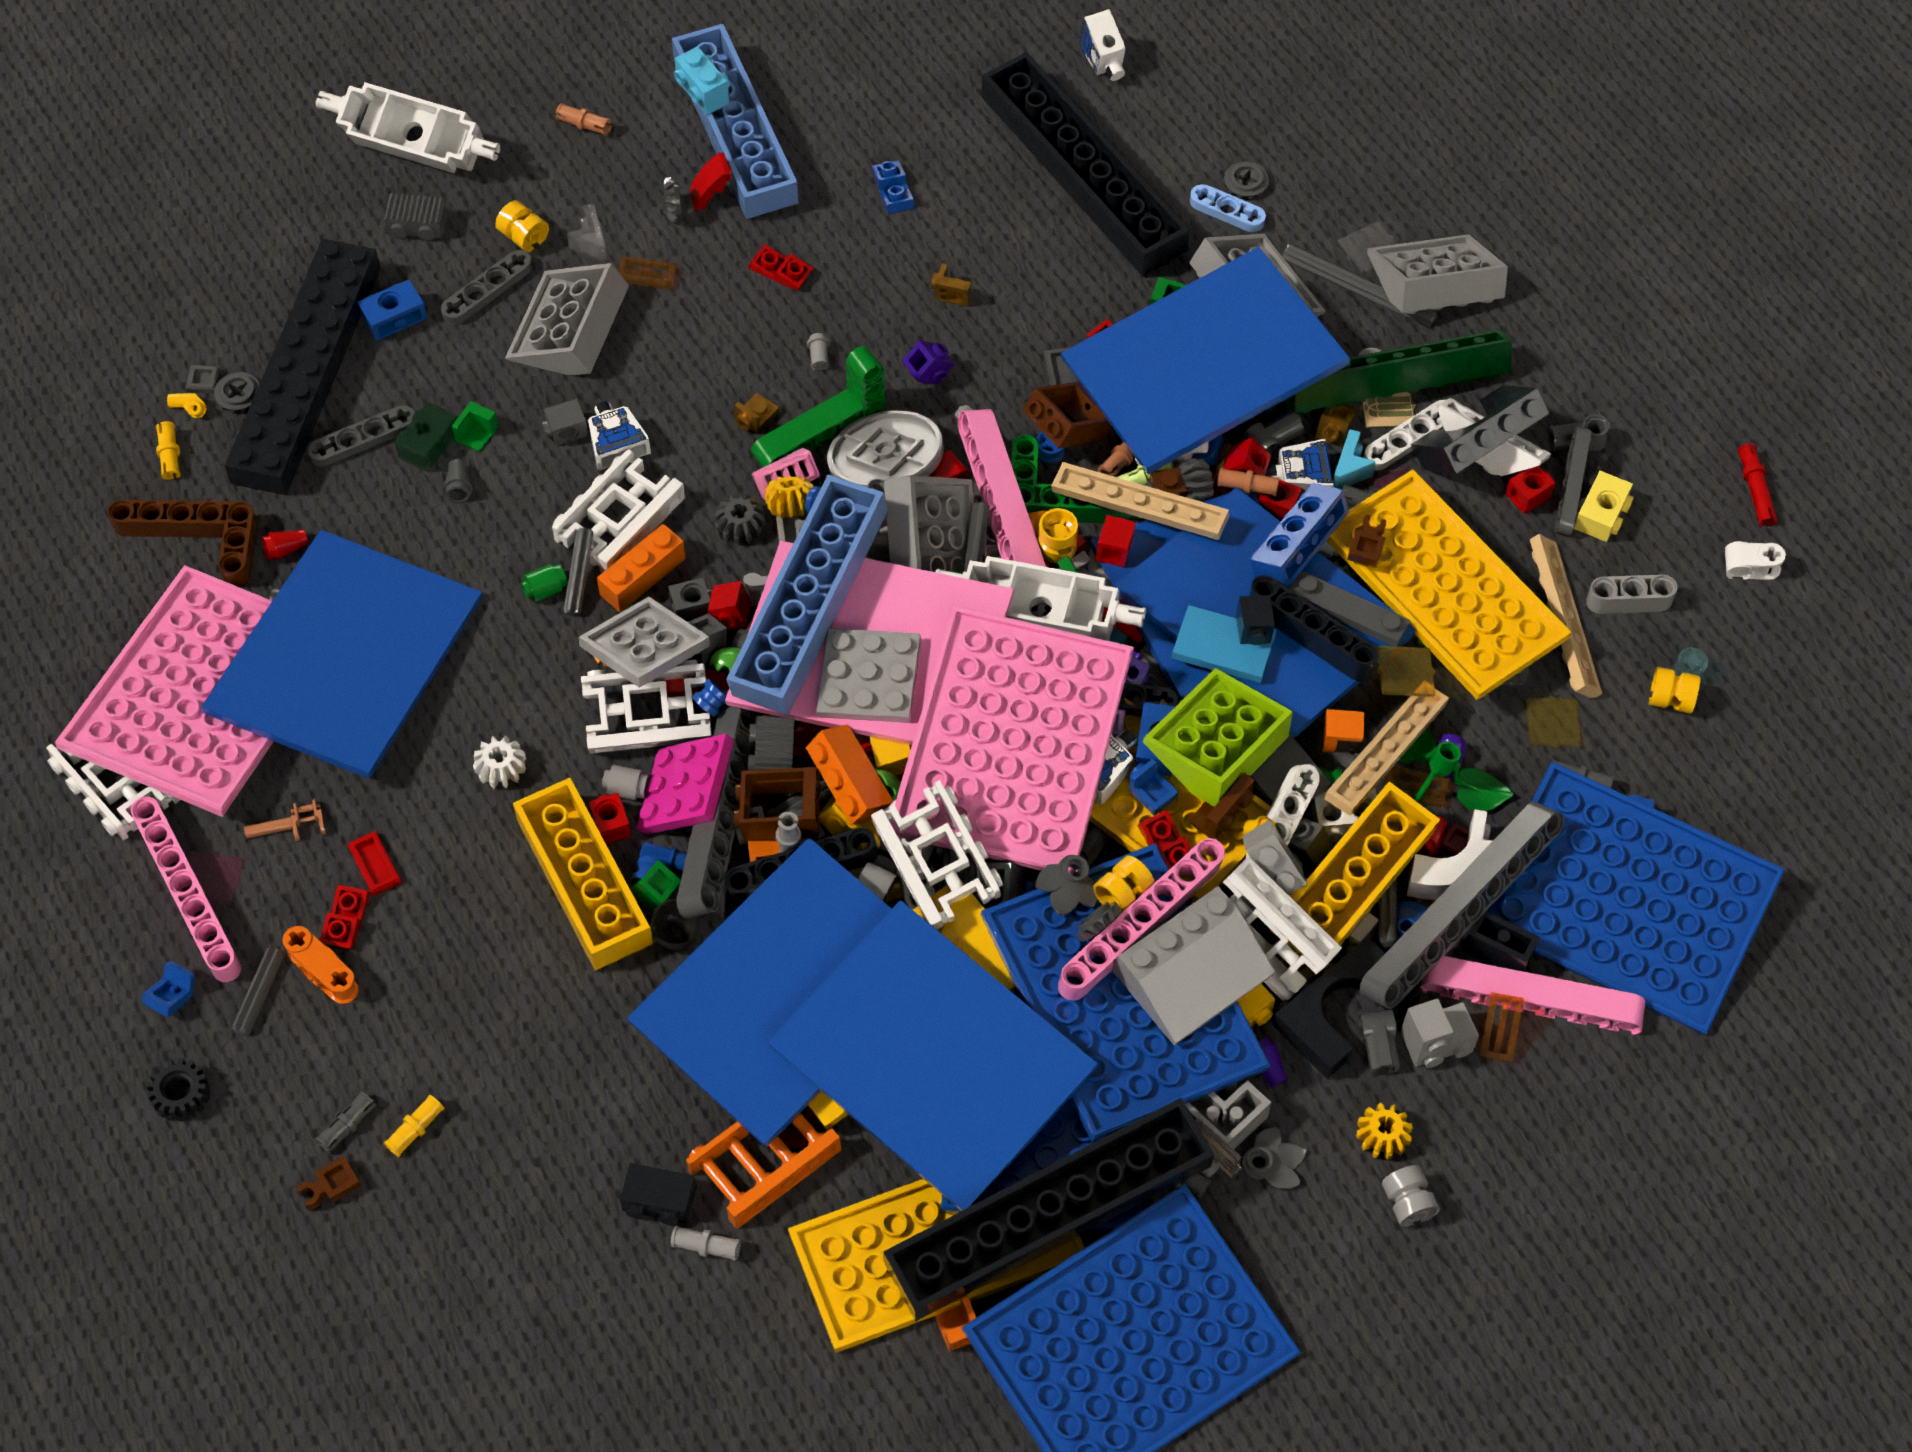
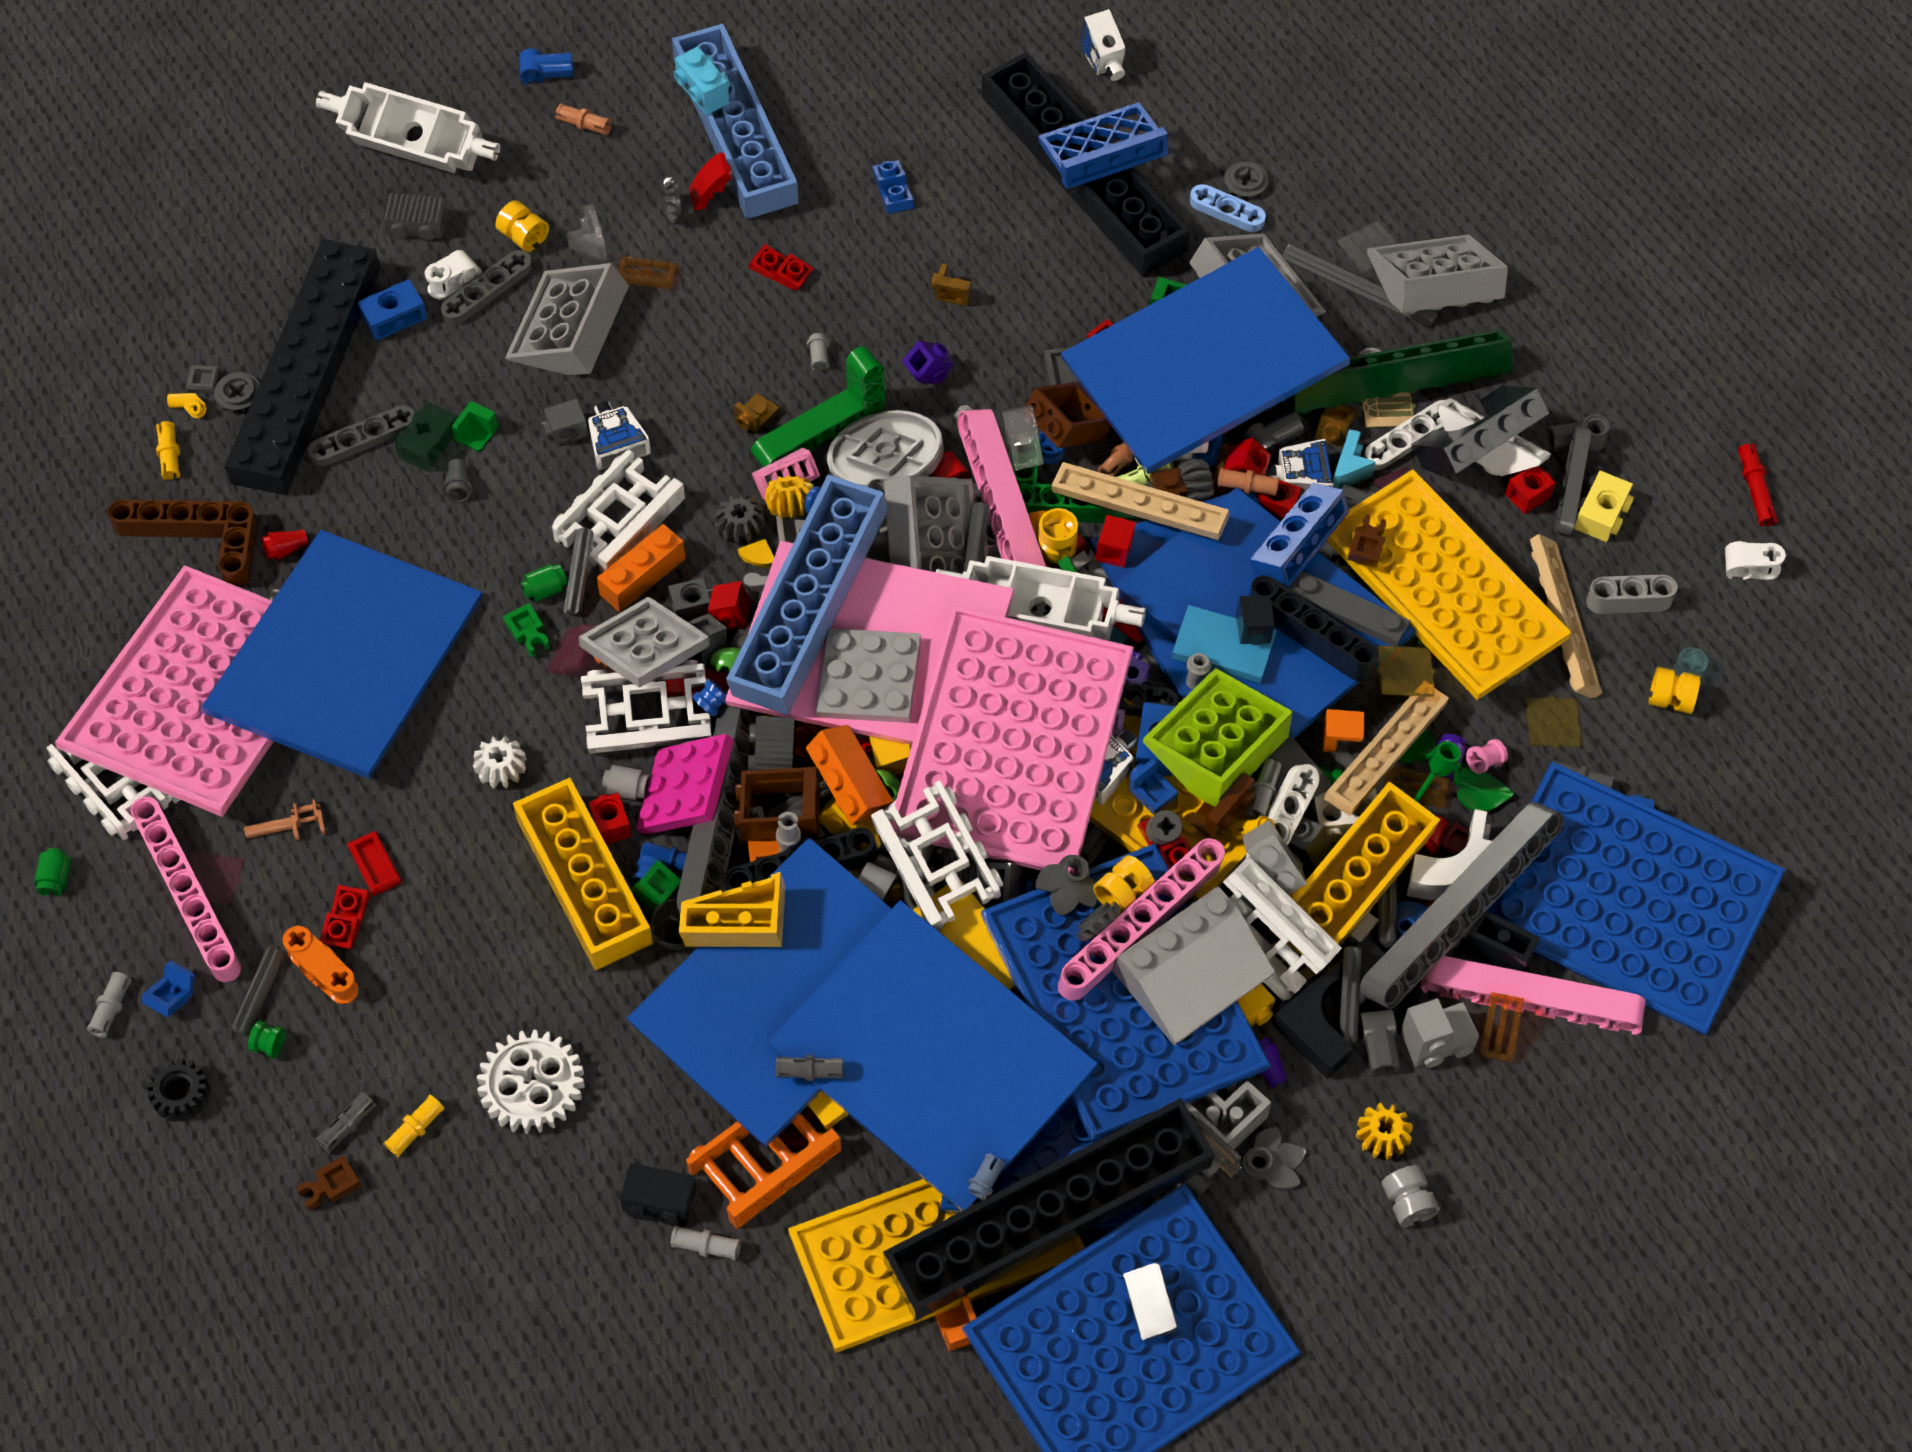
none -> green brick [34,848,71,896]
none -> light grey pin [87,972,132,1038]
none -> green wheel [248,1020,286,1059]
none -> white piece [425,250,481,299]
none -> white gear [477,1030,585,1134]
none -> green plate [503,603,550,657]
none -> blue piece [519,48,573,84]
none -> clear pink piece [545,623,600,675]
none -> yellow wedge [679,872,786,947]
none -> yellow tile [738,539,774,568]
none -> dark grey pin [776,1054,844,1081]
none -> sand blue pin [967,1153,1005,1200]
none -> clear slope [1002,405,1044,471]
none -> blue fence [1038,102,1168,189]
none -> slope [1123,1263,1178,1341]
none -> dark grey wheel [1145,810,1182,846]
none -> light grey pin [1186,653,1211,689]
none -> light grey axle [1246,759,1282,819]
none -> dark grey axle [1339,946,1362,1043]
none -> bright pink bush [1466,739,1508,774]

